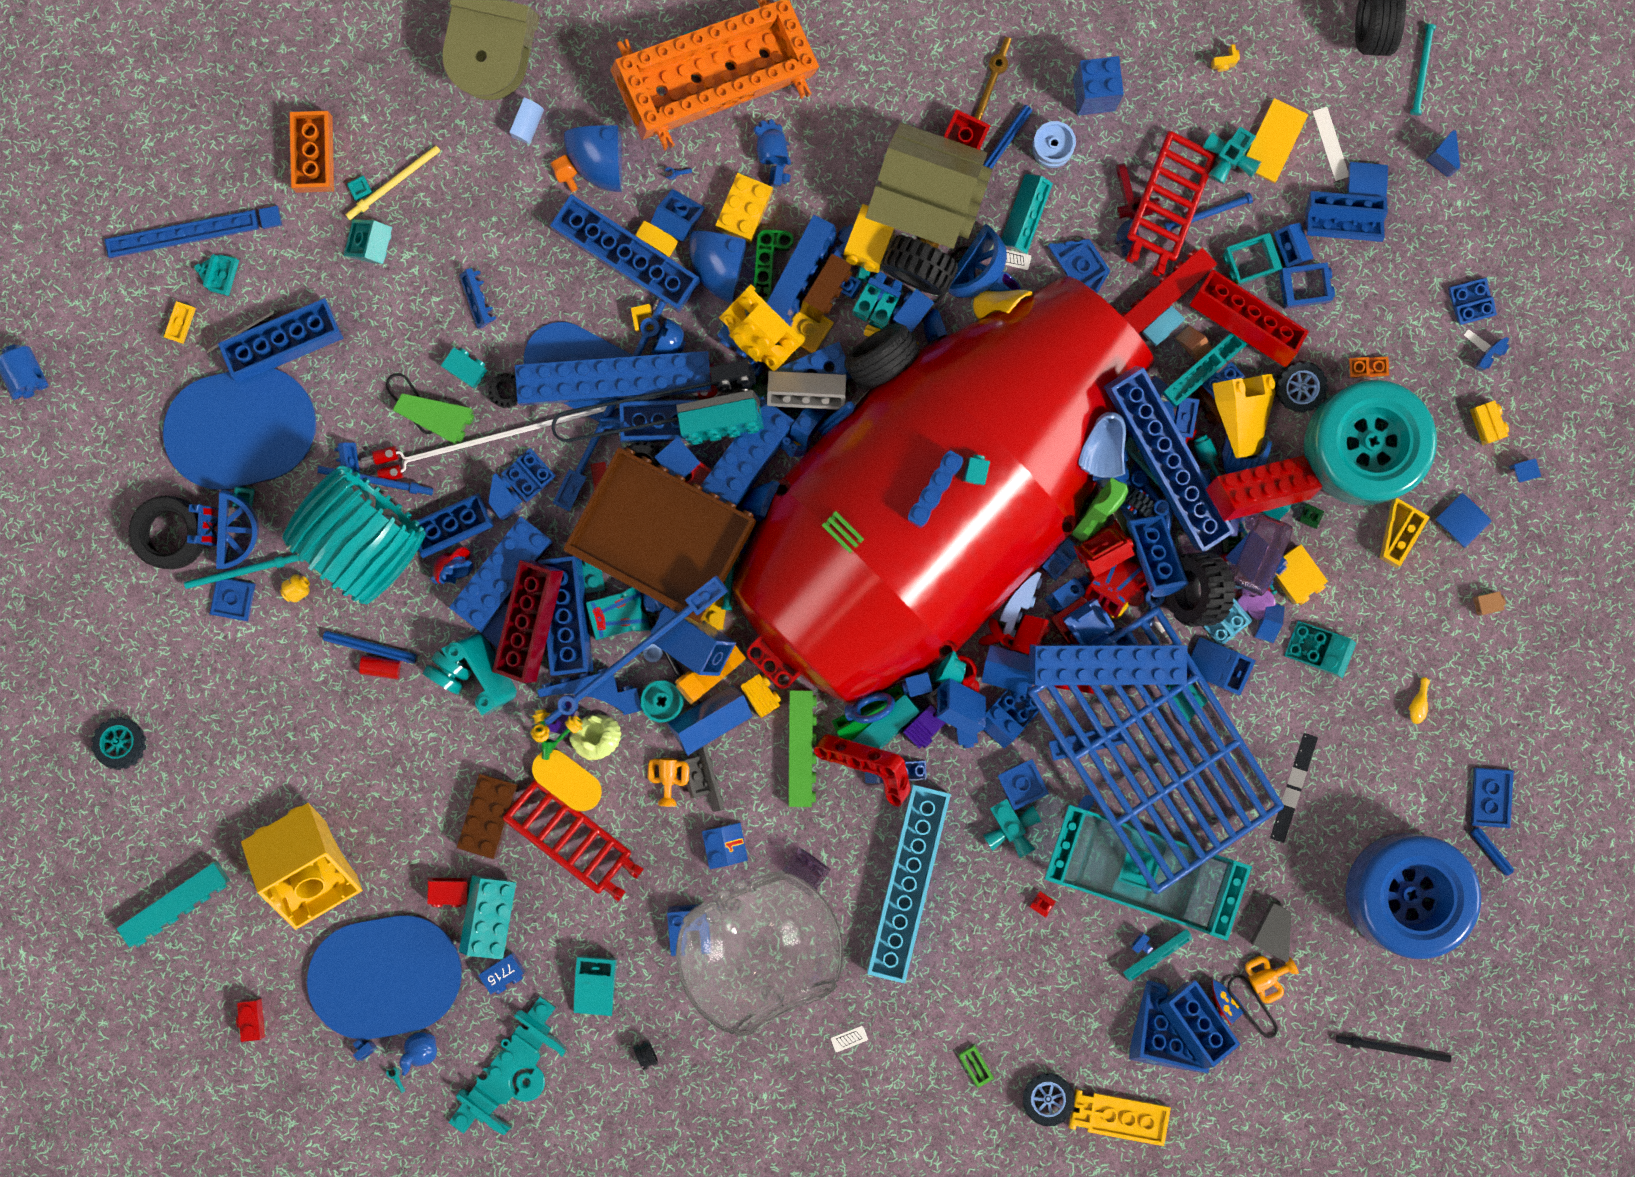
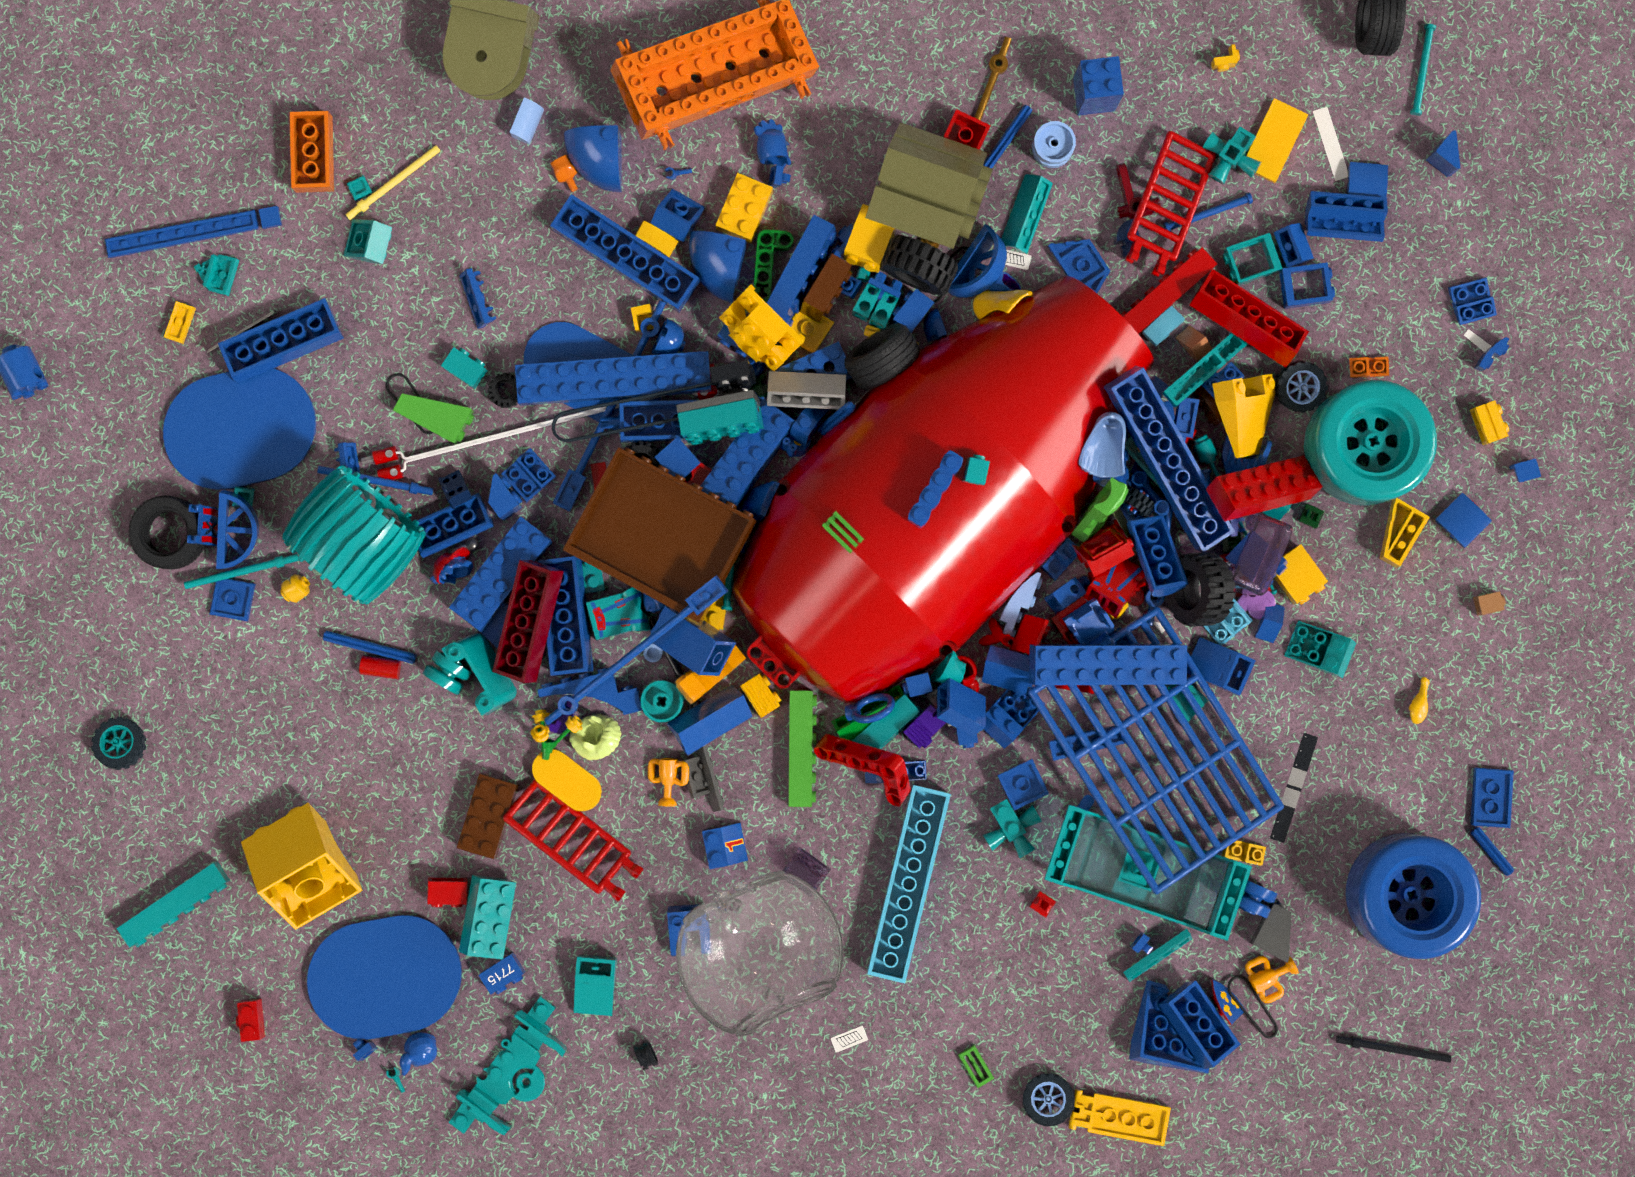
none -> dark blue piece [438,470,473,509]
none -> flat silver piece [451,538,479,553]
none -> yellow slope [1222,838,1266,866]
none -> blue wheel [1239,881,1278,919]

